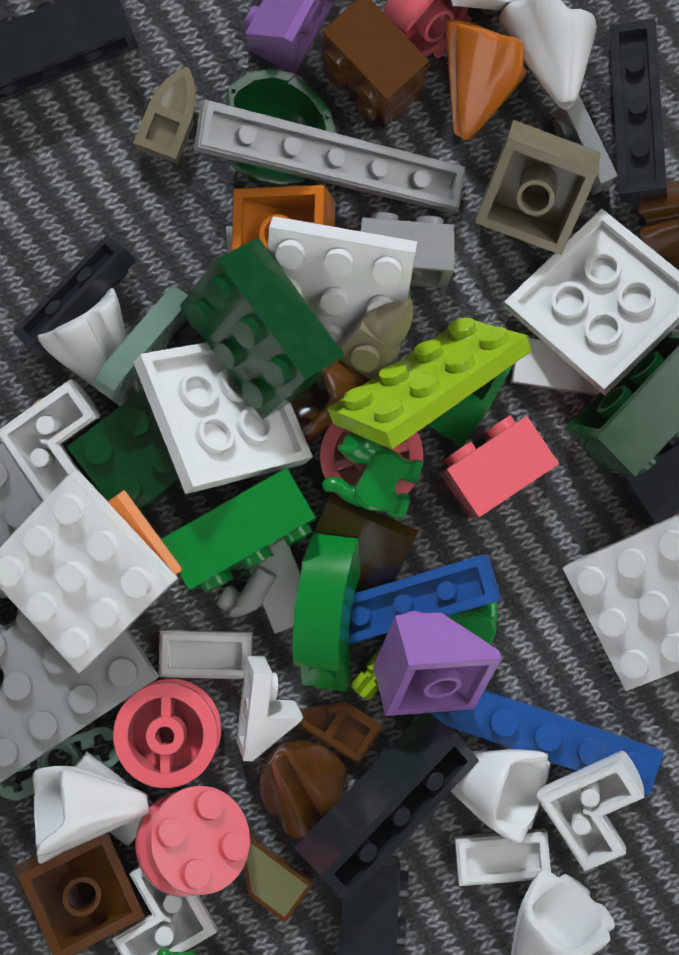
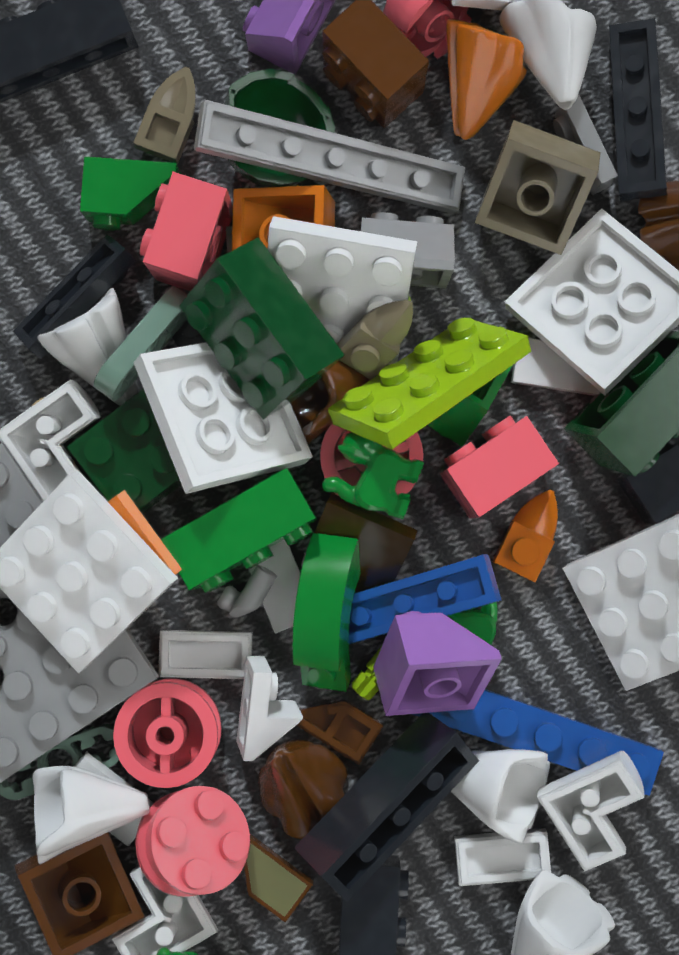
none -> green slope [80,156,181,231]
none -> coral brick [140,172,233,291]
none -> orange plate [492,490,558,582]

